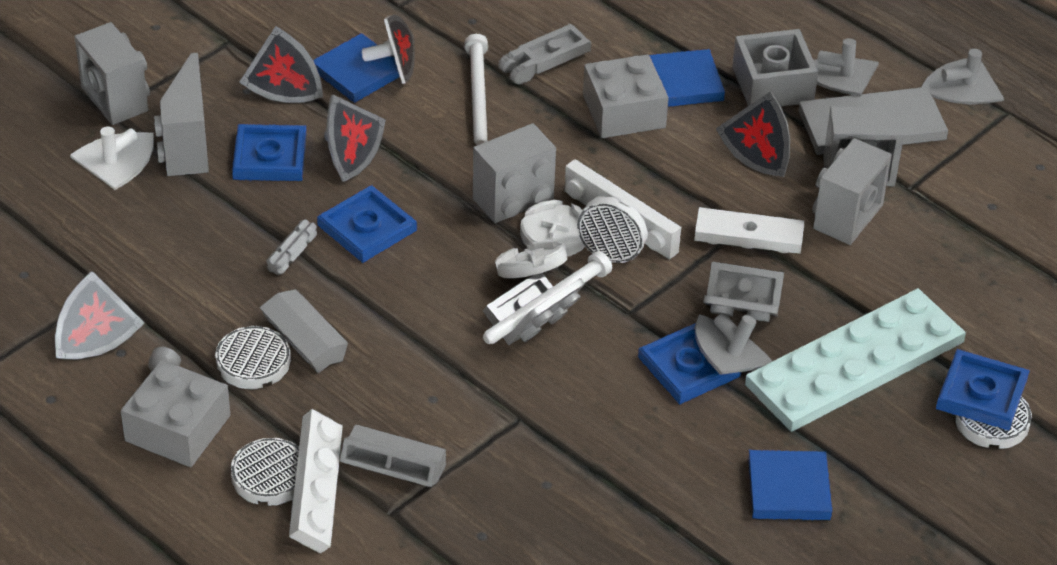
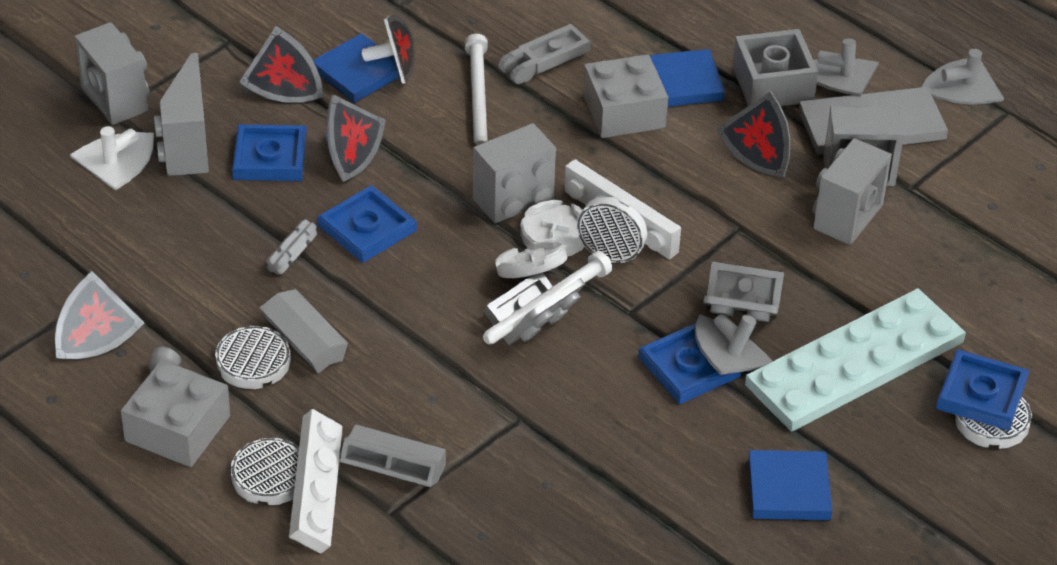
white tile [694,207,804,254] -> none

